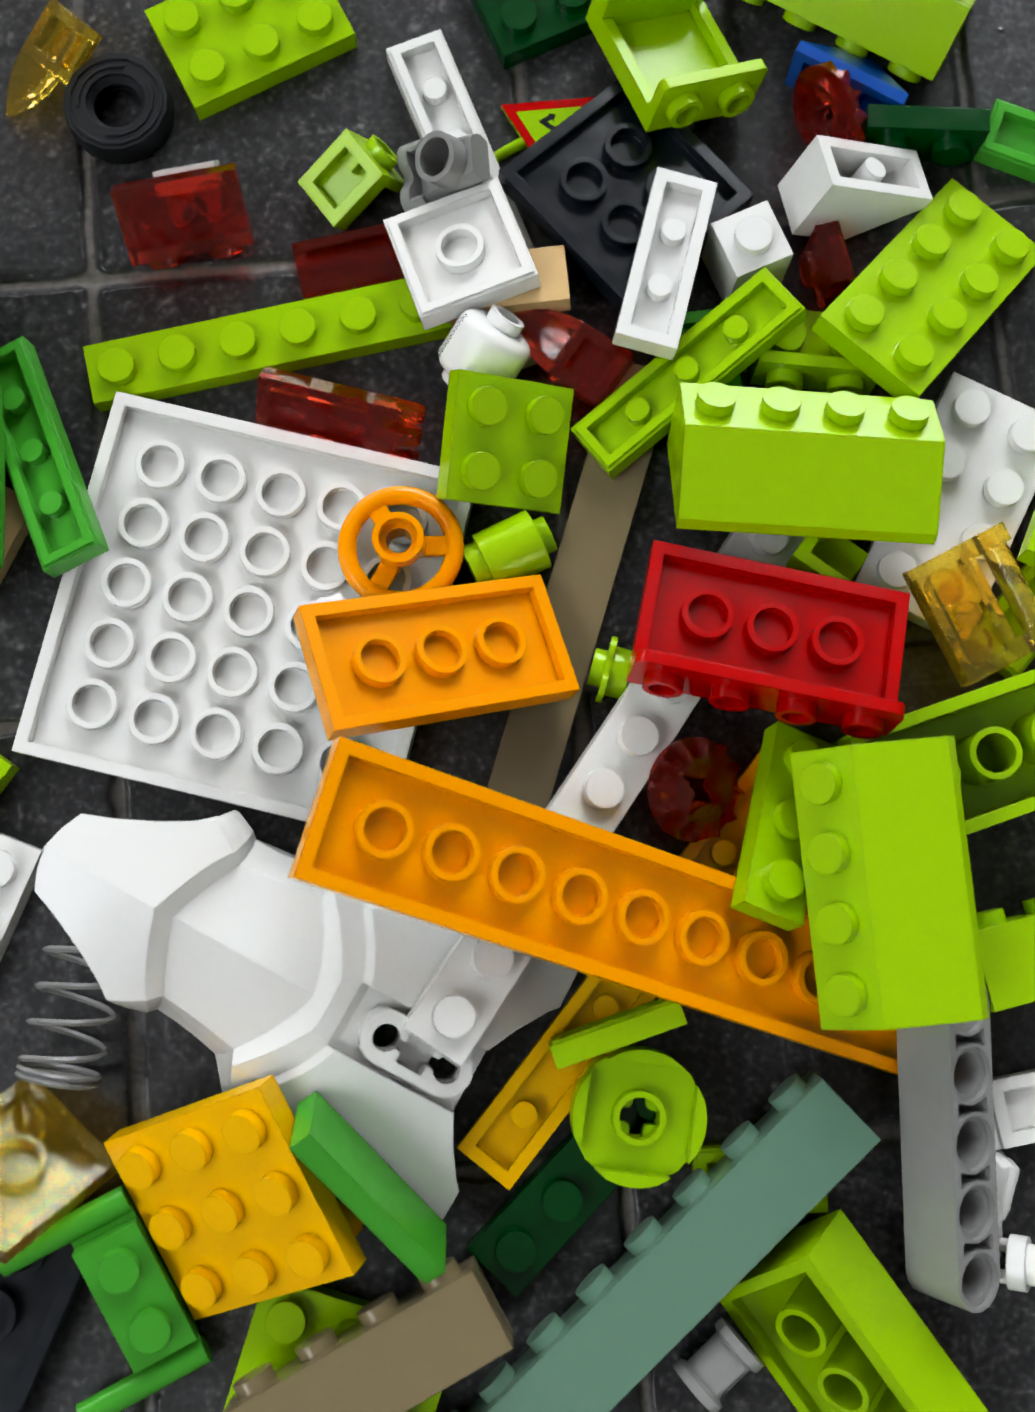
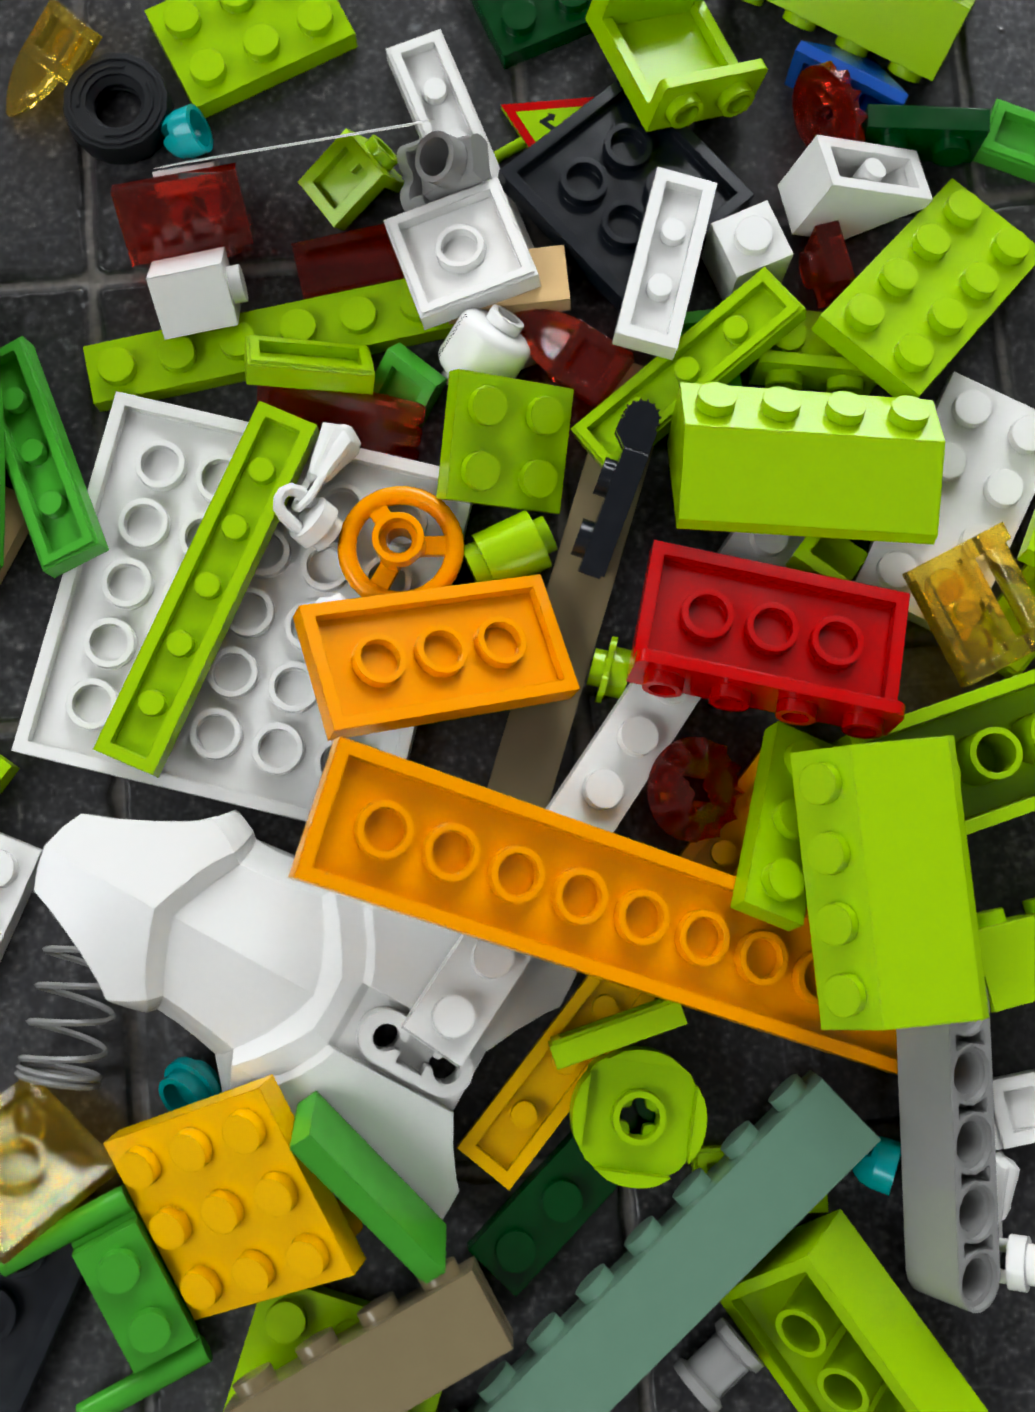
none -> lime plate [93,401,320,778]
none -> white brick [146,246,248,340]
none -> white sticker [153,119,434,169]
none -> teal plate [158,1057,222,1112]
none -> teal hinge [161,104,213,159]
none -> lime tile [244,335,375,395]
none -> white piece [273,422,361,551]
none -> bright green plate [364,342,448,434]
none -> black hinge [571,398,661,579]
none -> teal hinge [852,1136,901,1196]

